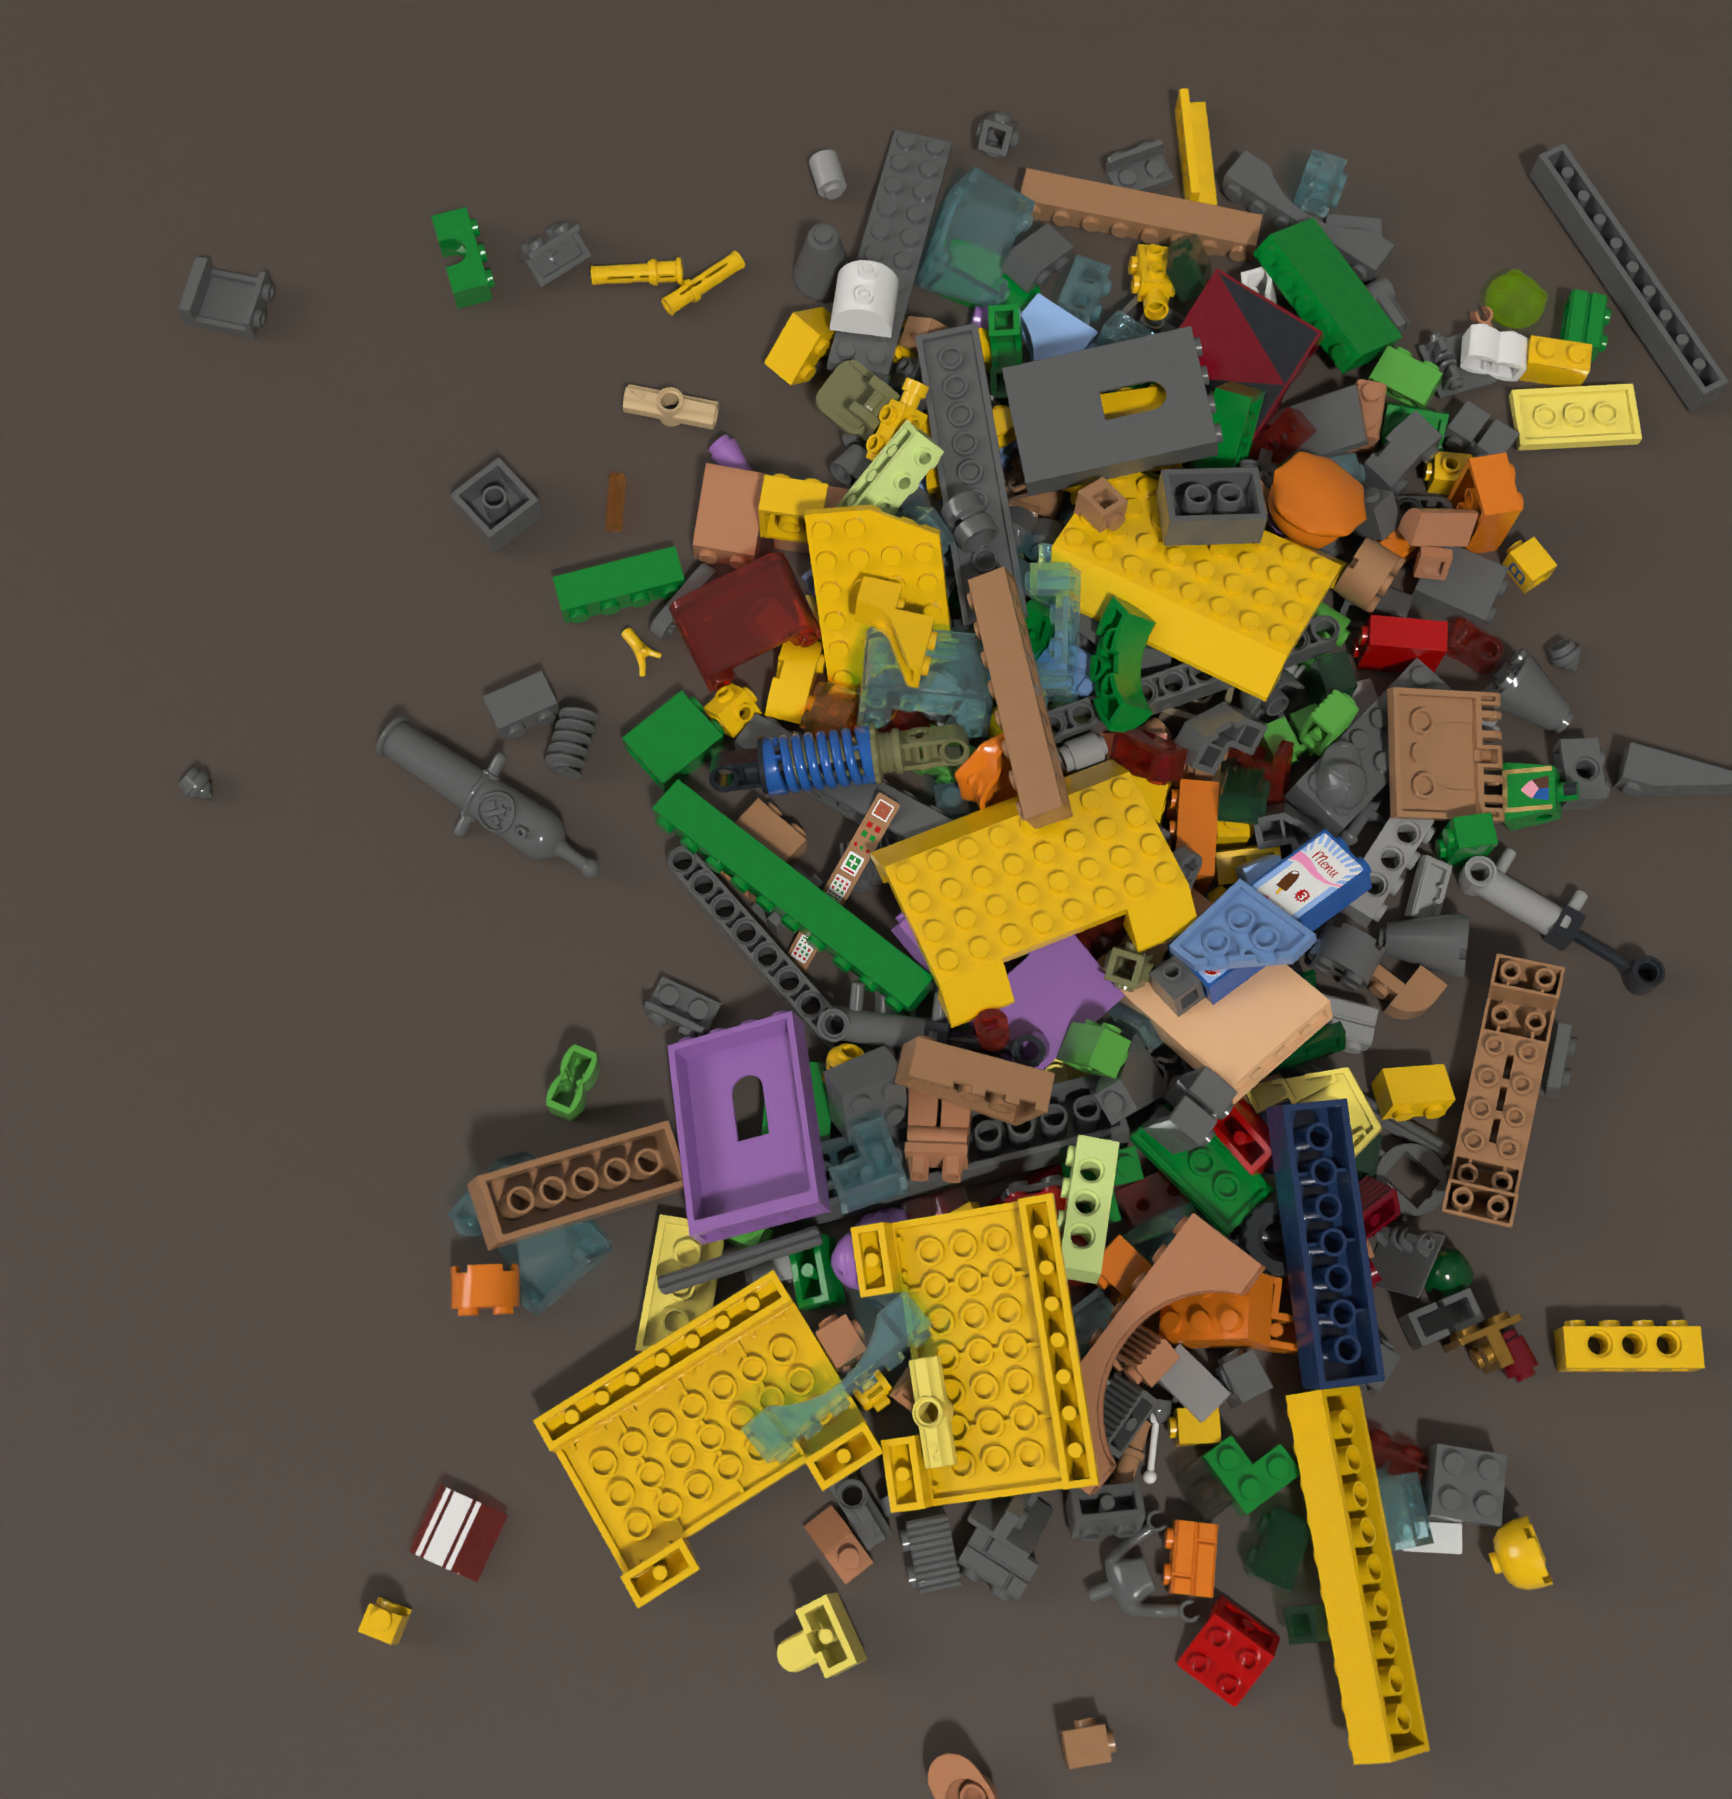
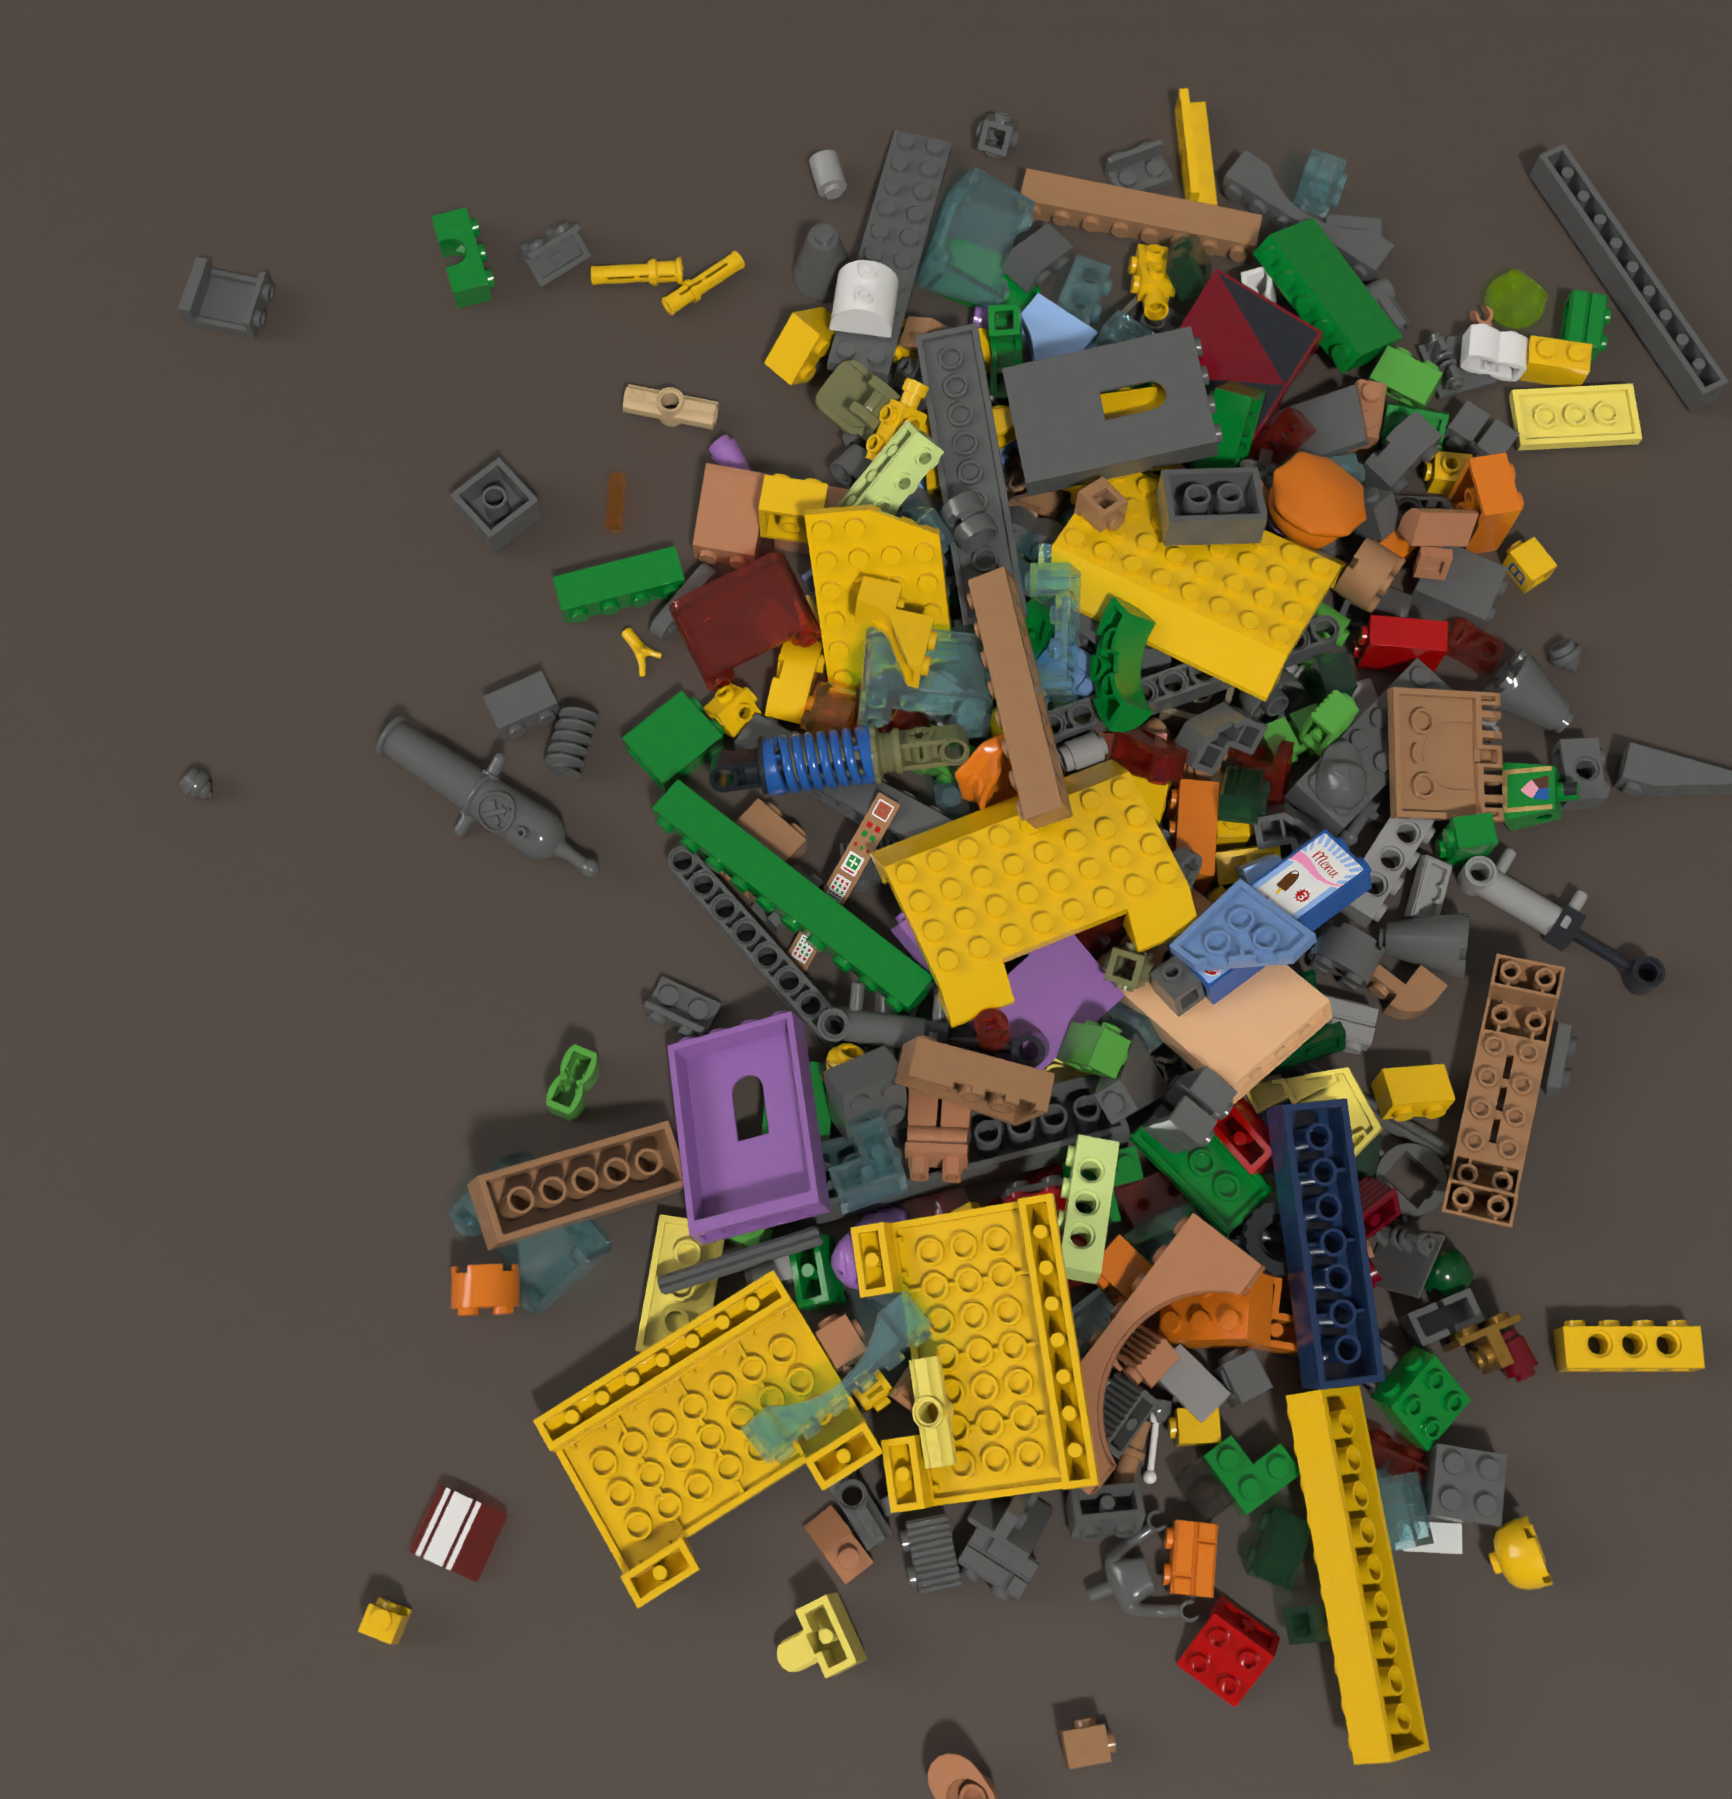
none -> green brick [1370,1346,1471,1452]

